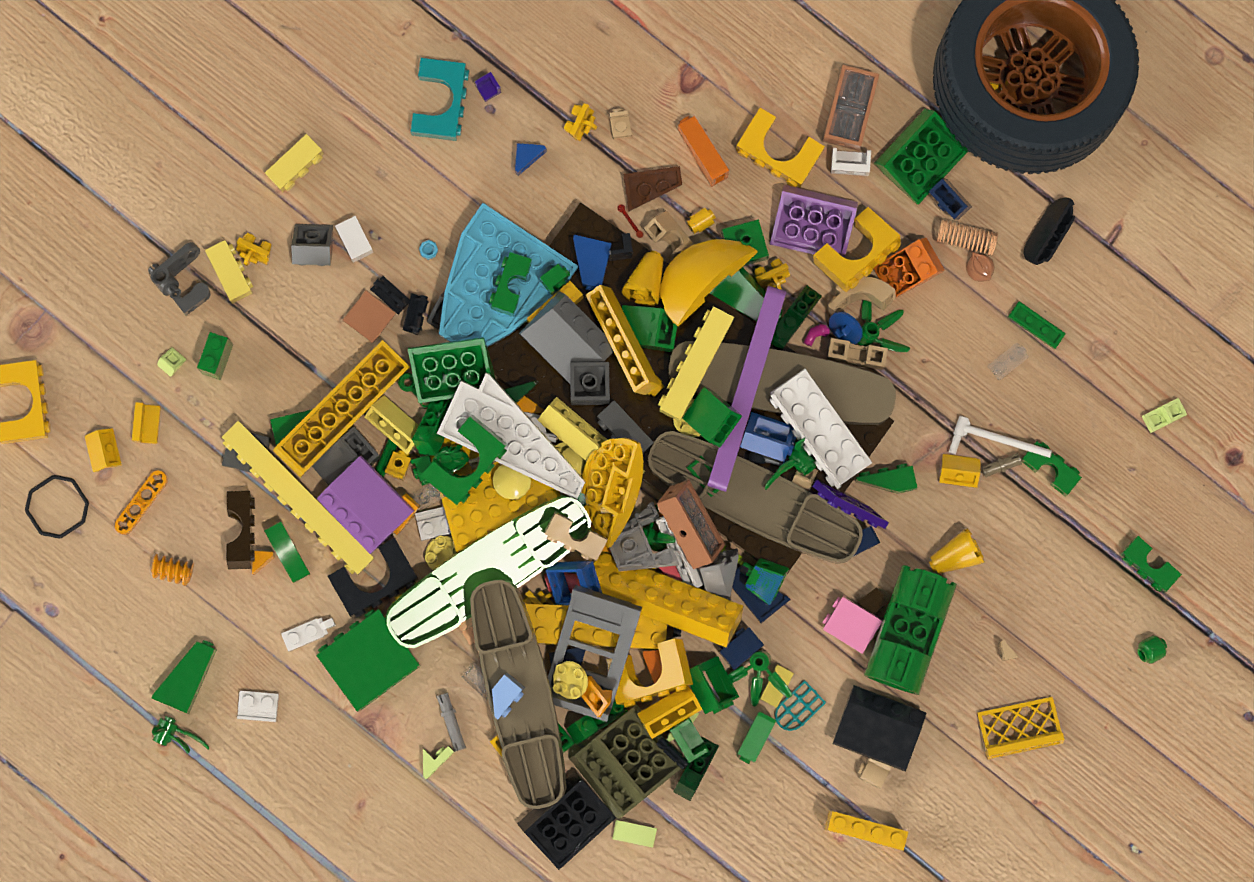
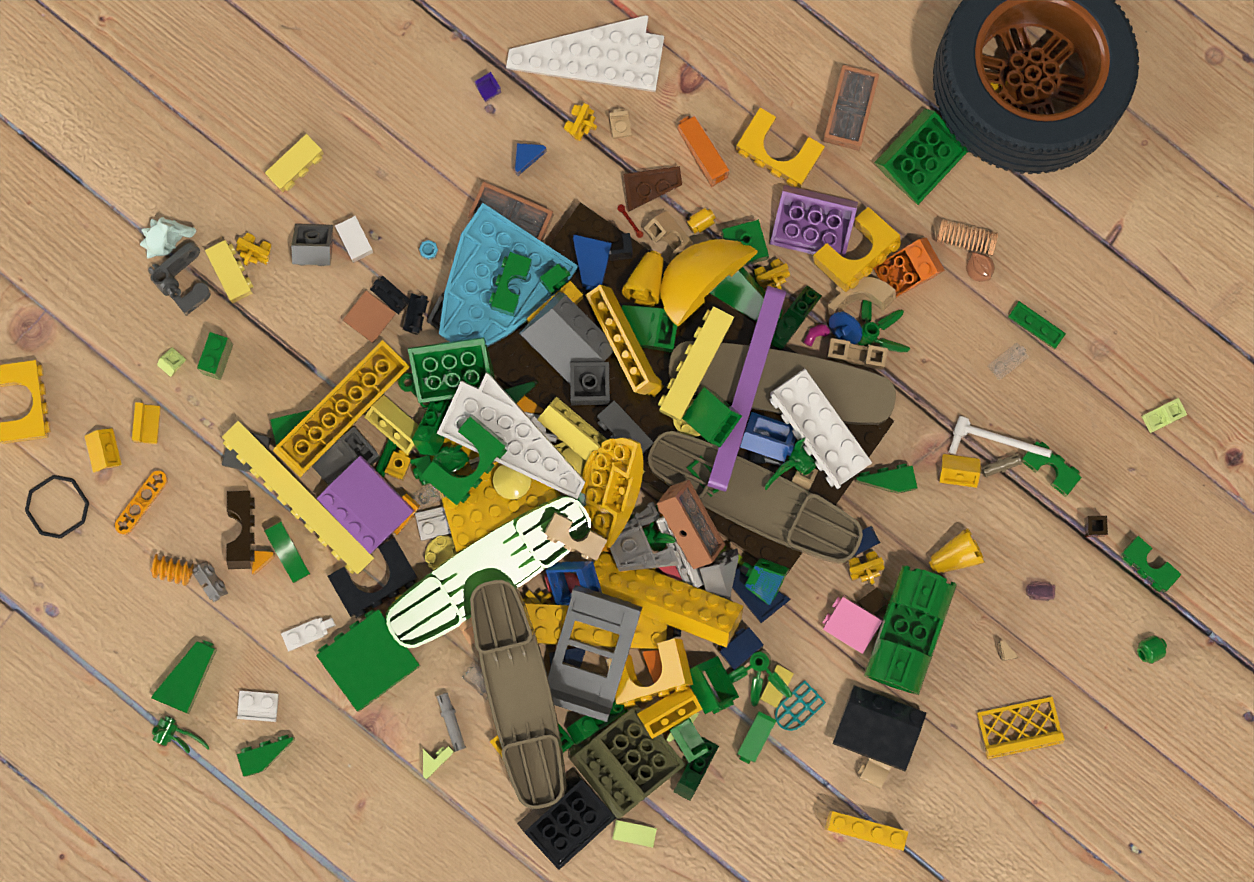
teal arch [410,58,470,141] -> none
light blue slope [492,673,525,720] -> none
light yellow dish [553,661,588,699] -> none
light orange slope [581,676,613,717] -> none
black axle [656,737,689,769] -> none
dark purple plate [813,480,889,529] -> none
white panel [831,148,871,176] -> none
dark blue brick [929,178,972,220] -> none
black brick [1024,197,1075,265] -> none
none -> light aqua head [140,217,196,259]
none -> light grey hinge [193,562,228,602]
none -> green slope [237,734,295,777]
none -> clear brick [468,182,554,242]
none -> white wing [506,15,664,92]
none -> yellow hips [849,551,884,585]
none -> brick [1026,581,1055,601]
none -> dark brown brick [1084,516,1108,537]

